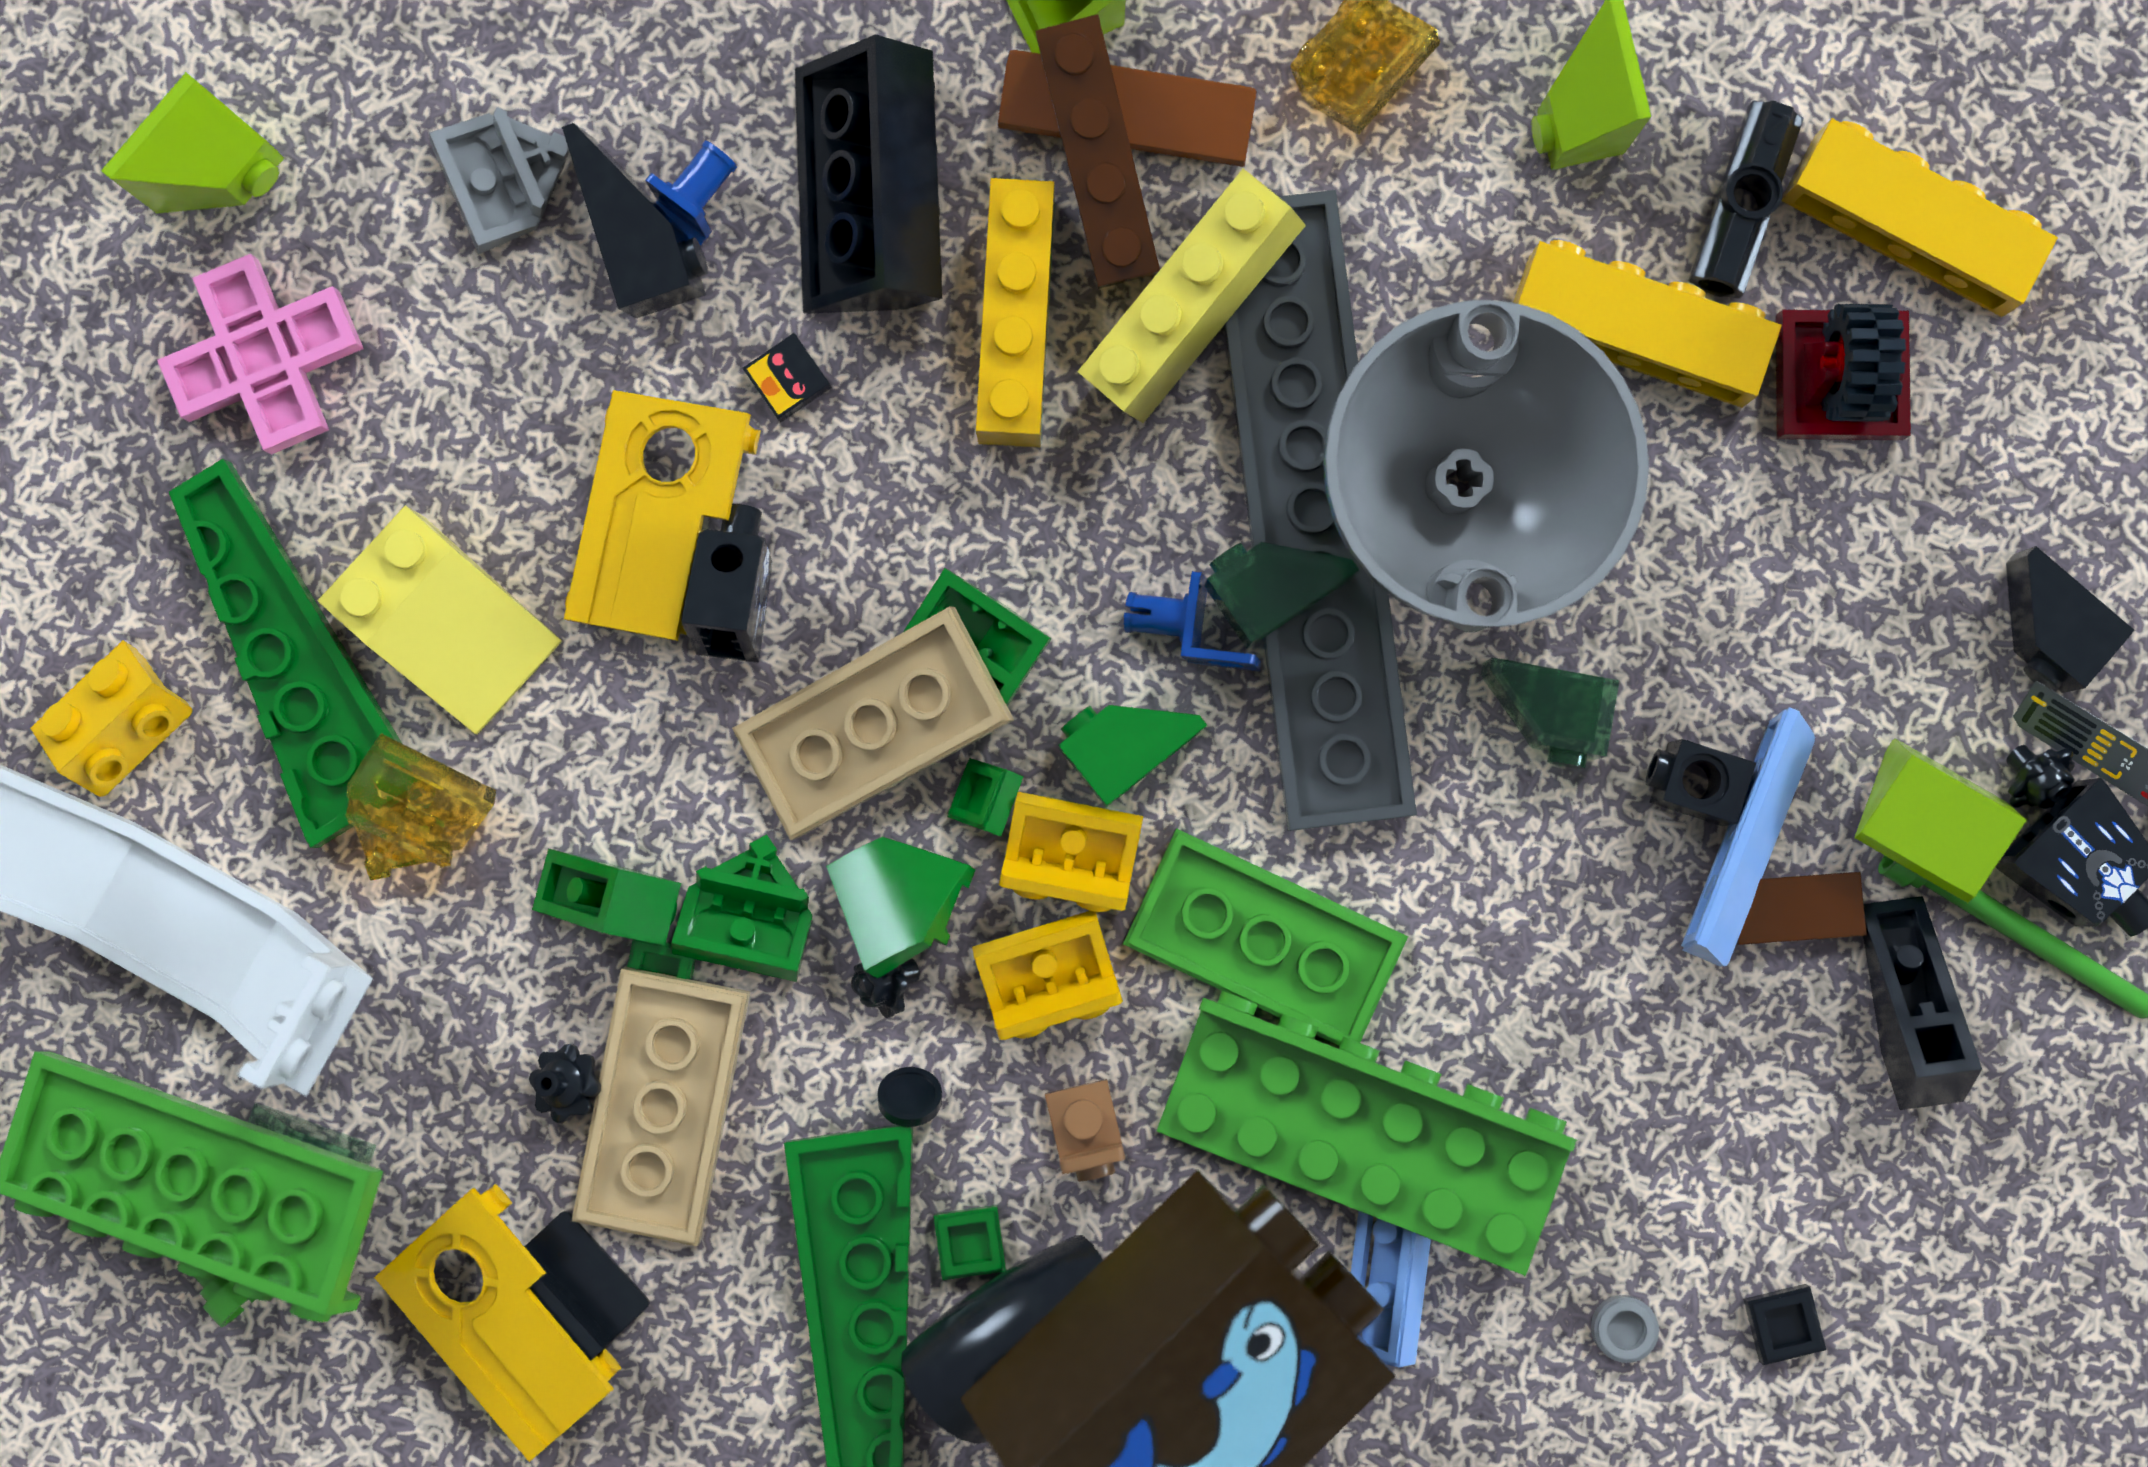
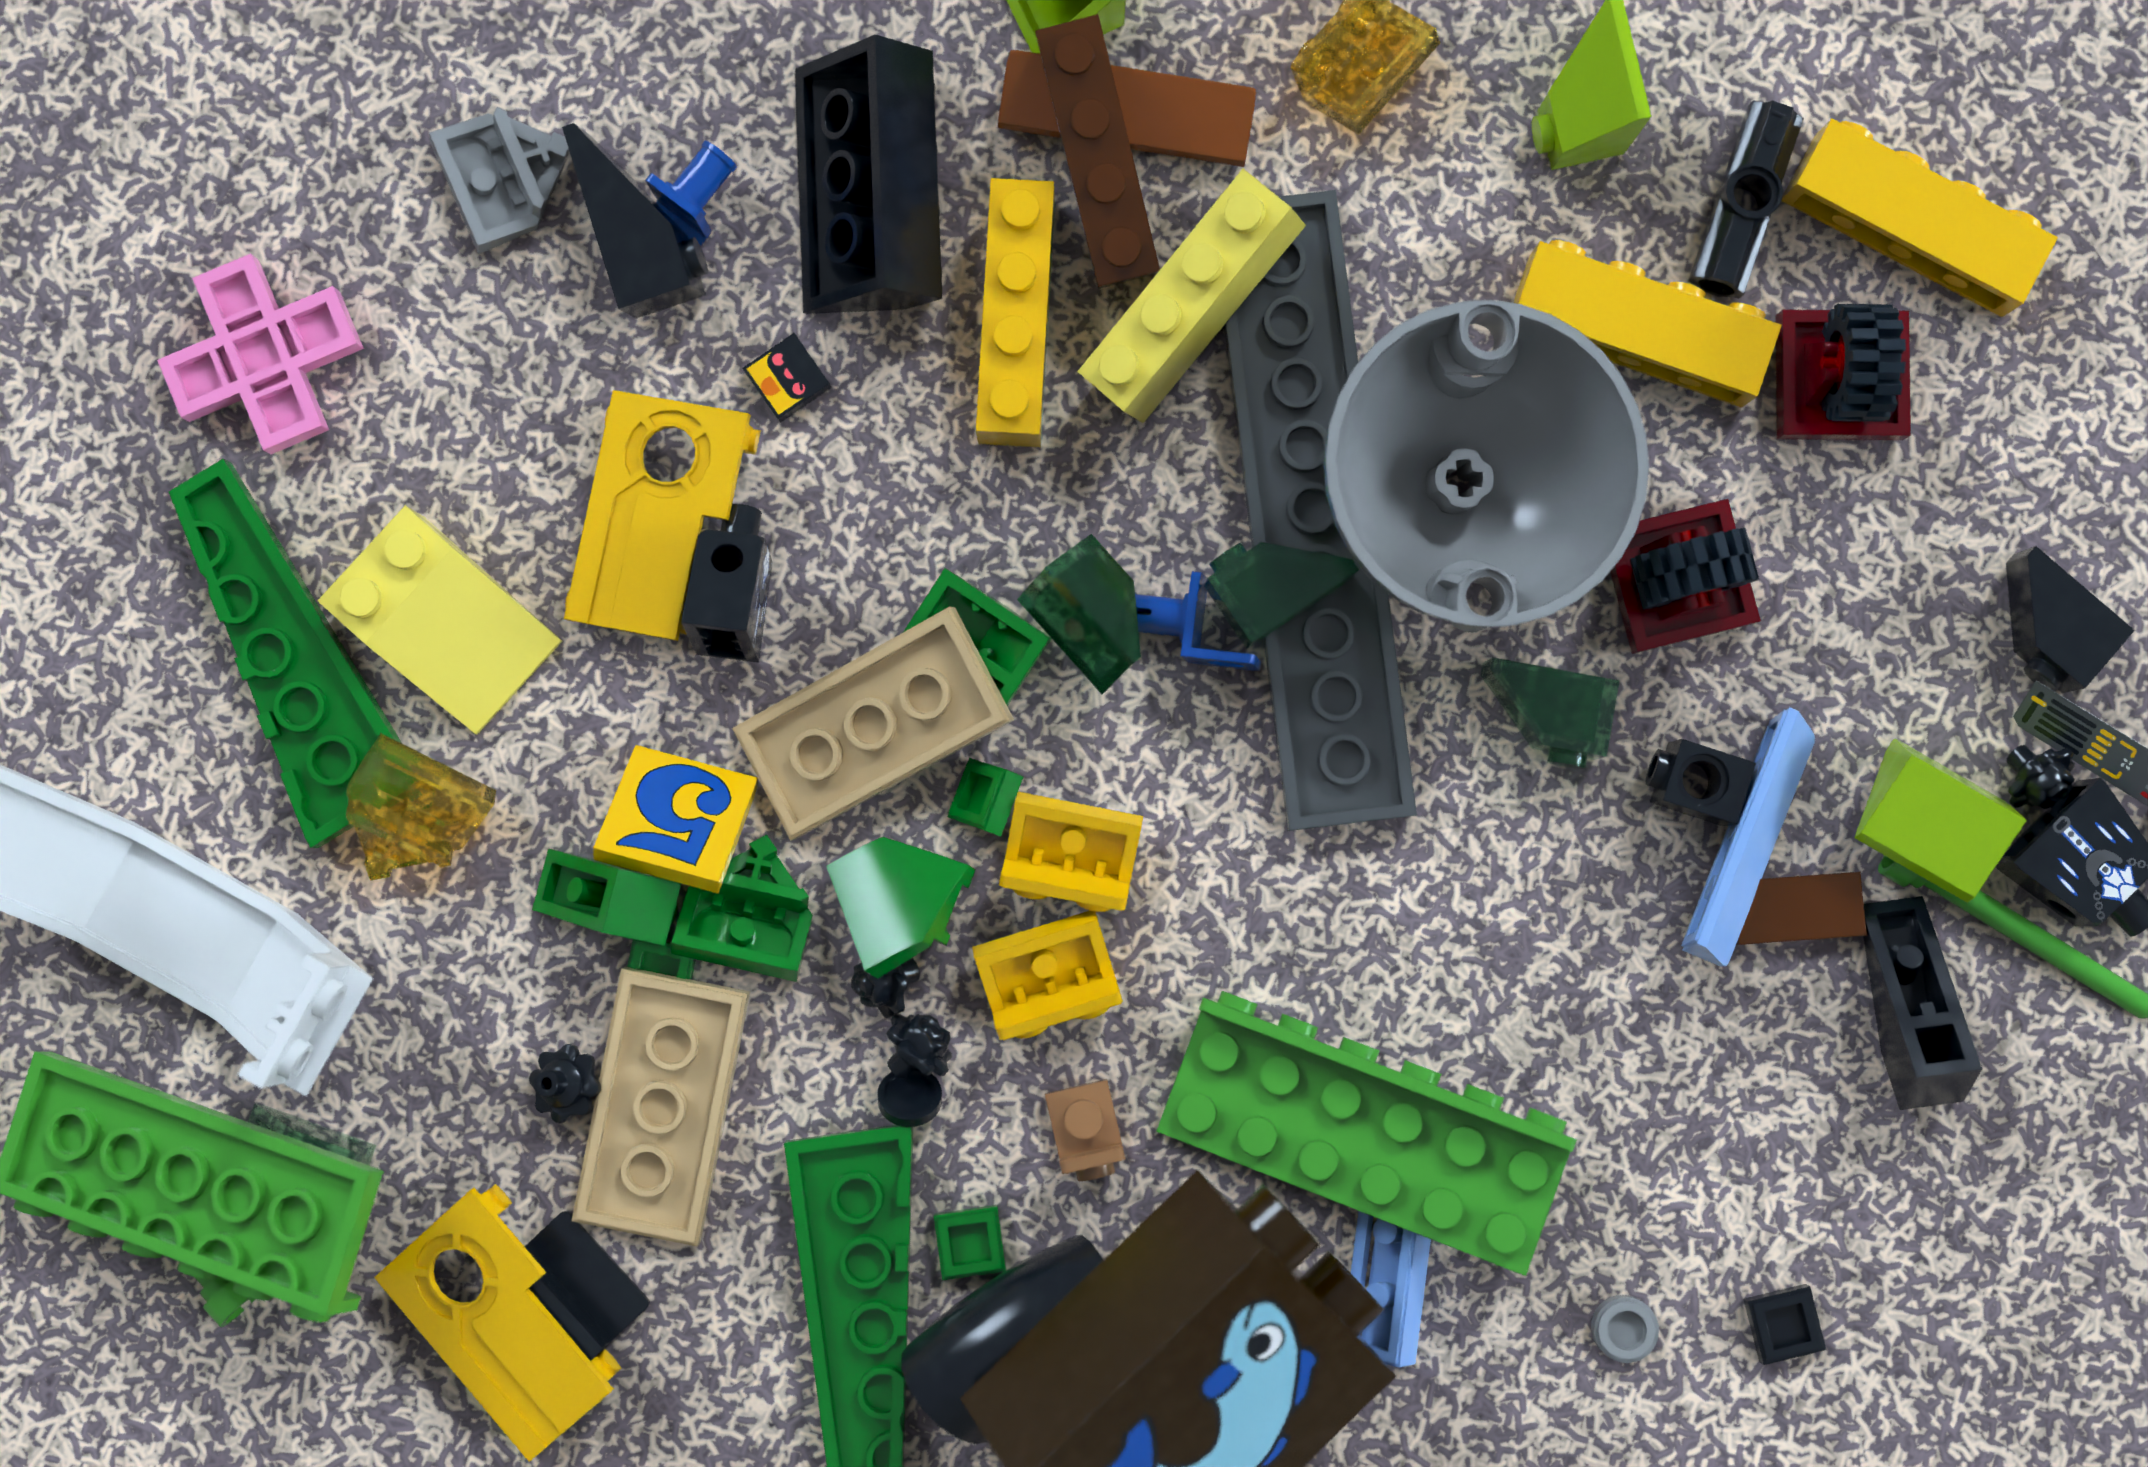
yellow bracket [30,640,193,797] -> none
lime slope [101,72,284,214] -> none
green slope [1058,705,1207,808] -> none
bright green tile [1123,828,1408,1046] -> none
none -> yellow tile [593,745,758,894]
none -> black plant [886,1014,952,1079]
none -> clear green slope [1017,534,1141,694]
none -> plate [1610,499,1761,654]

